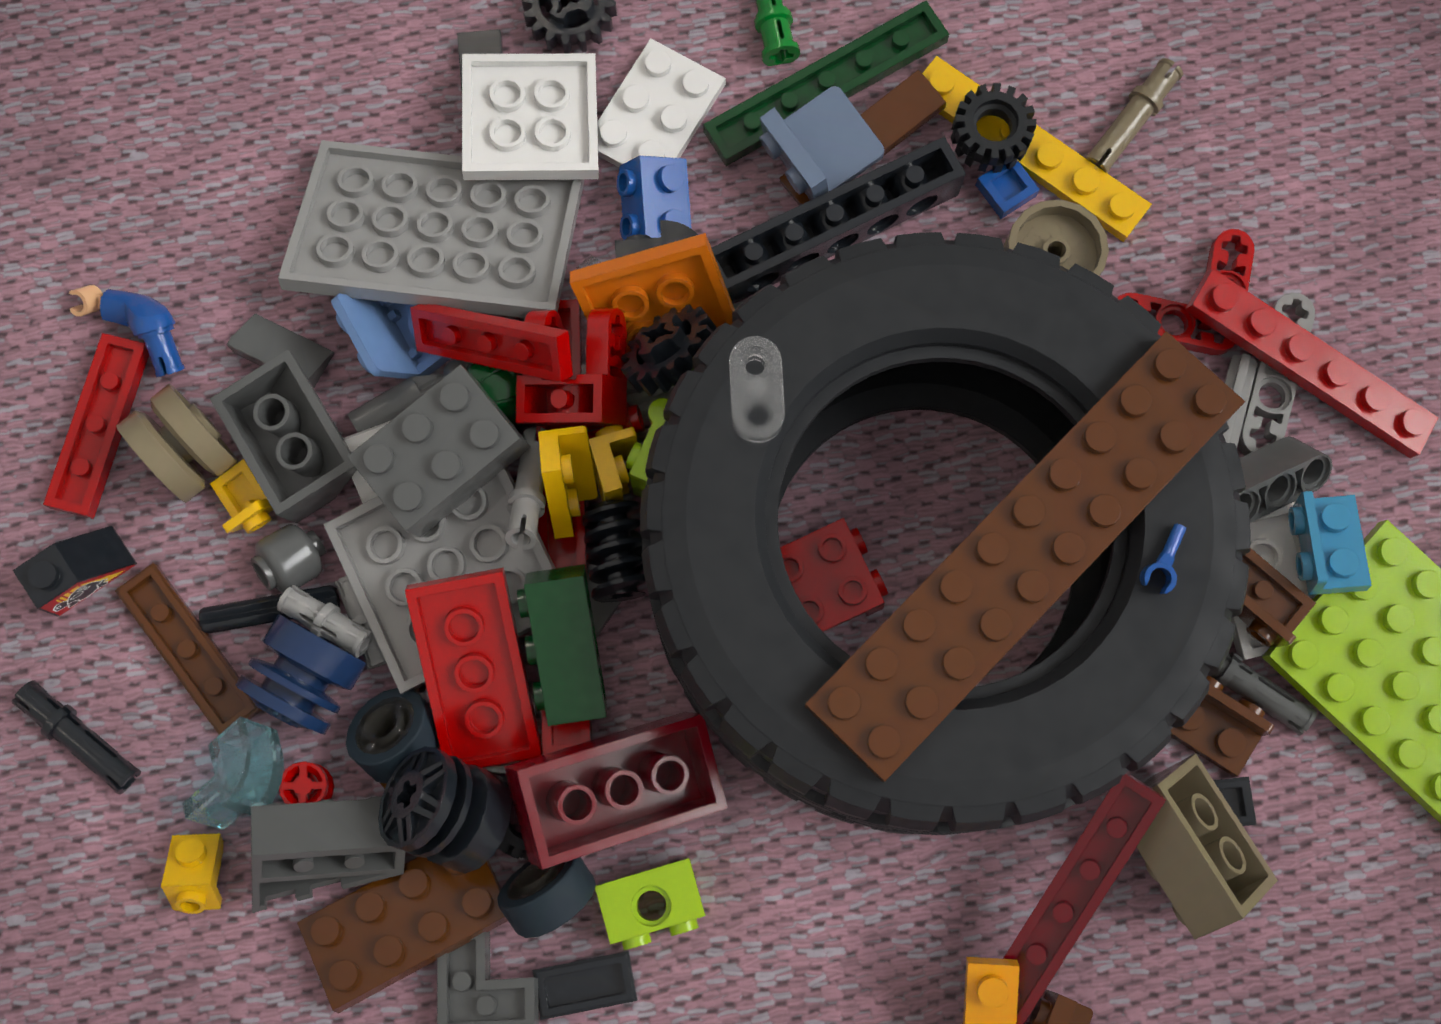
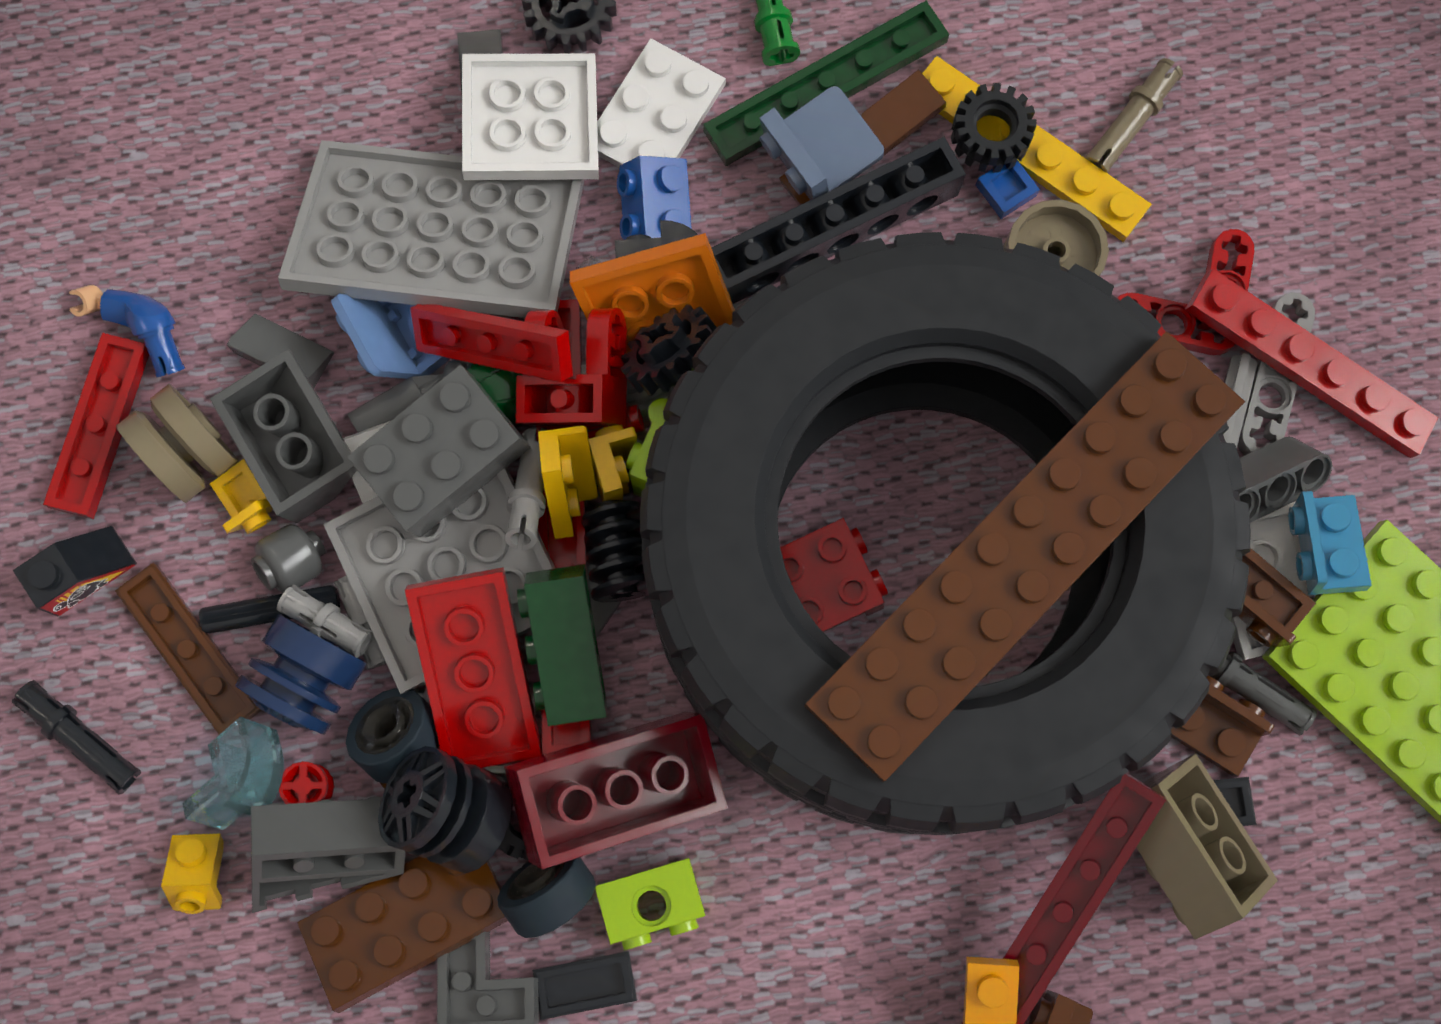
clear plate [729,336,785,443] -> none
blue hand [1139,524,1186,594] -> none

